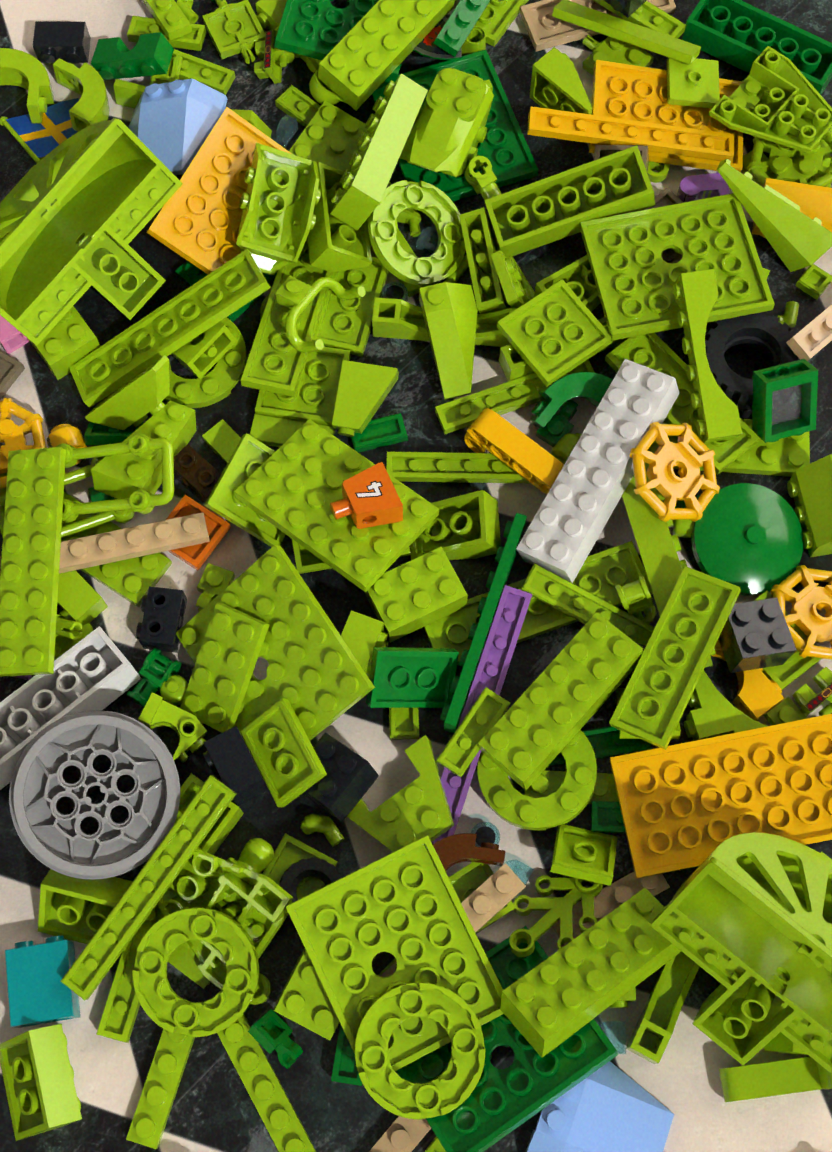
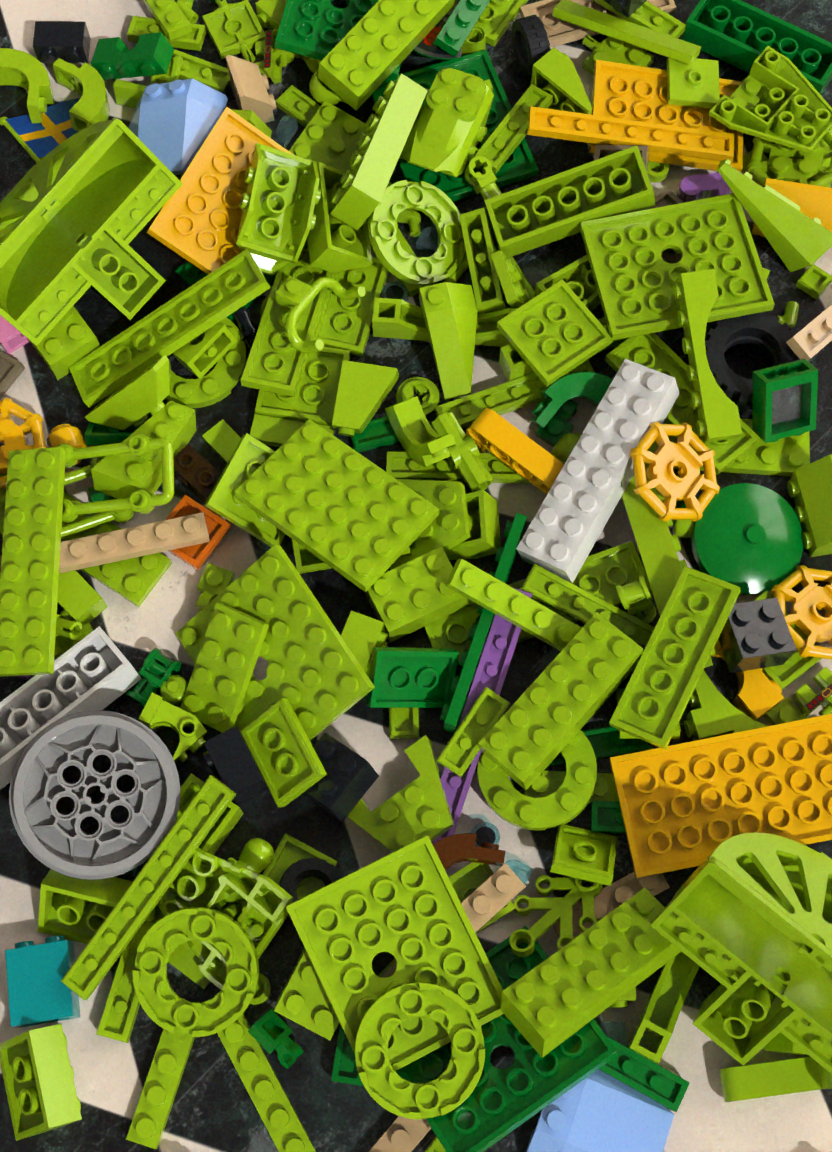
black brick [136,586,187,653] -> none
lime arm [300,813,345,847] -> none
orange torso [330,462,403,529] -> none
none -> tan slope [225,55,277,123]
none -> black pin [233,308,258,352]
none -> lime arch [385,396,456,467]
none -> lime wing [390,479,471,570]
none -> lime gear [396,377,439,417]
none -> lime piece [431,412,493,492]
none -> lime plate [445,559,582,651]
none -> lime plate [474,84,553,174]
none -> black tyre [511,15,550,77]
none -> green plate [598,1036,690,1112]

